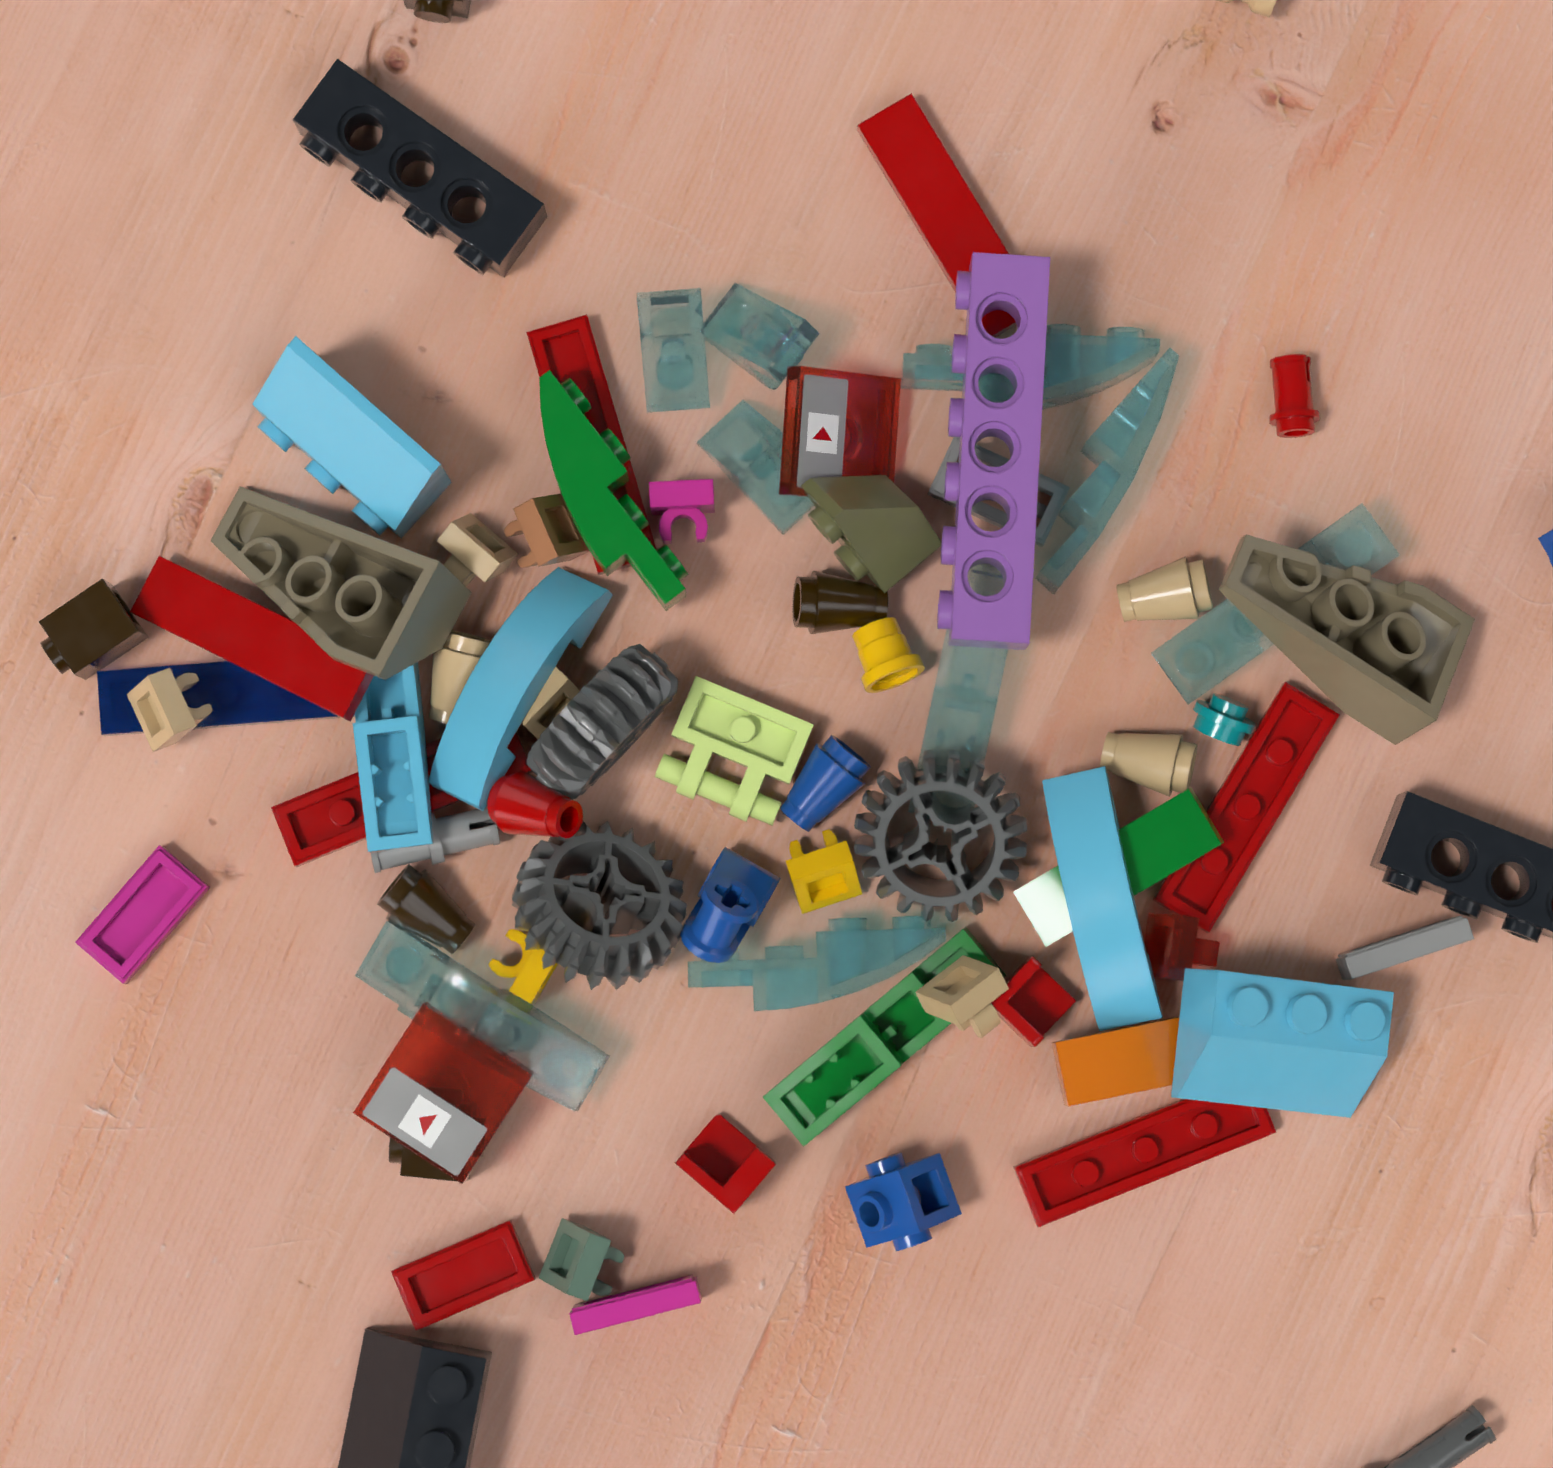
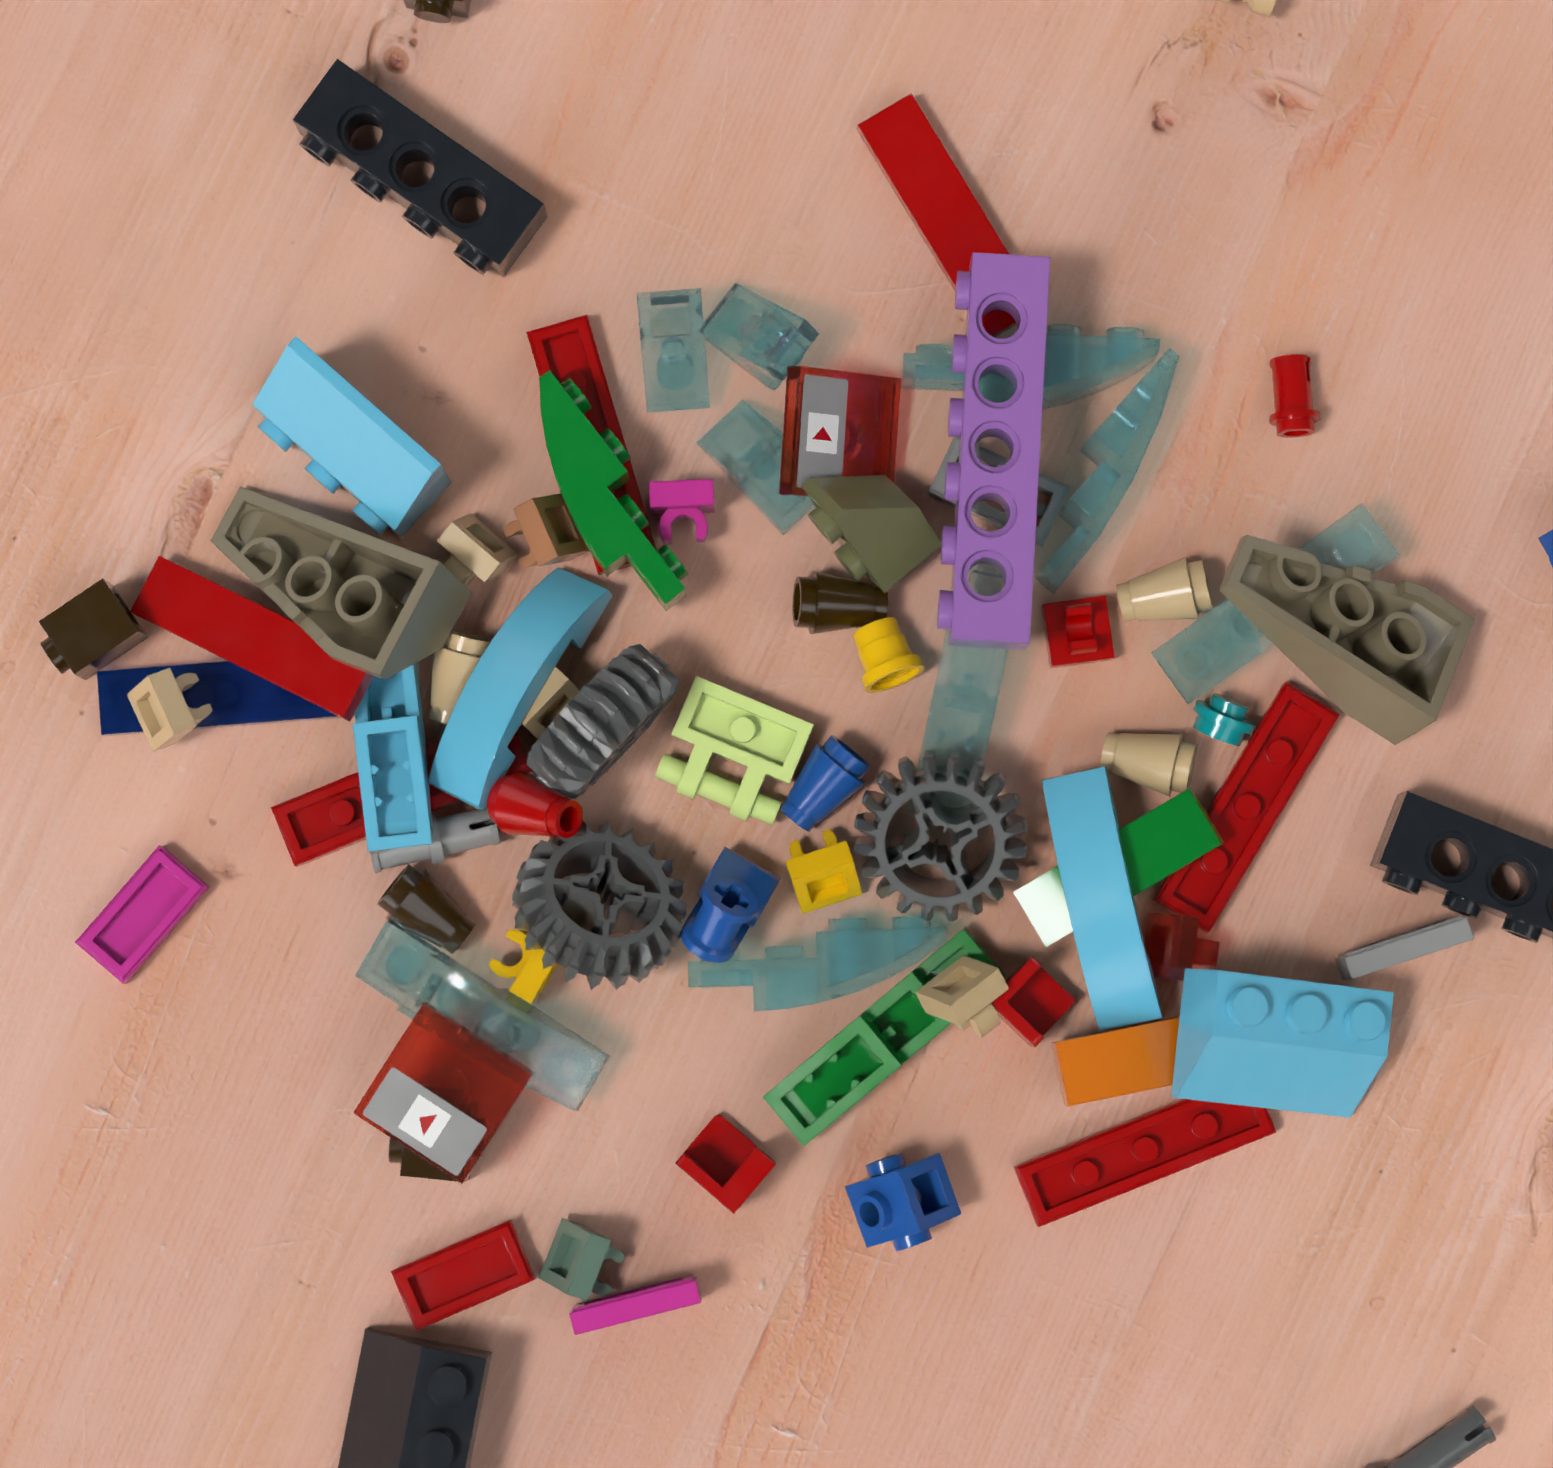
none -> red tile [1041,595,1115,669]

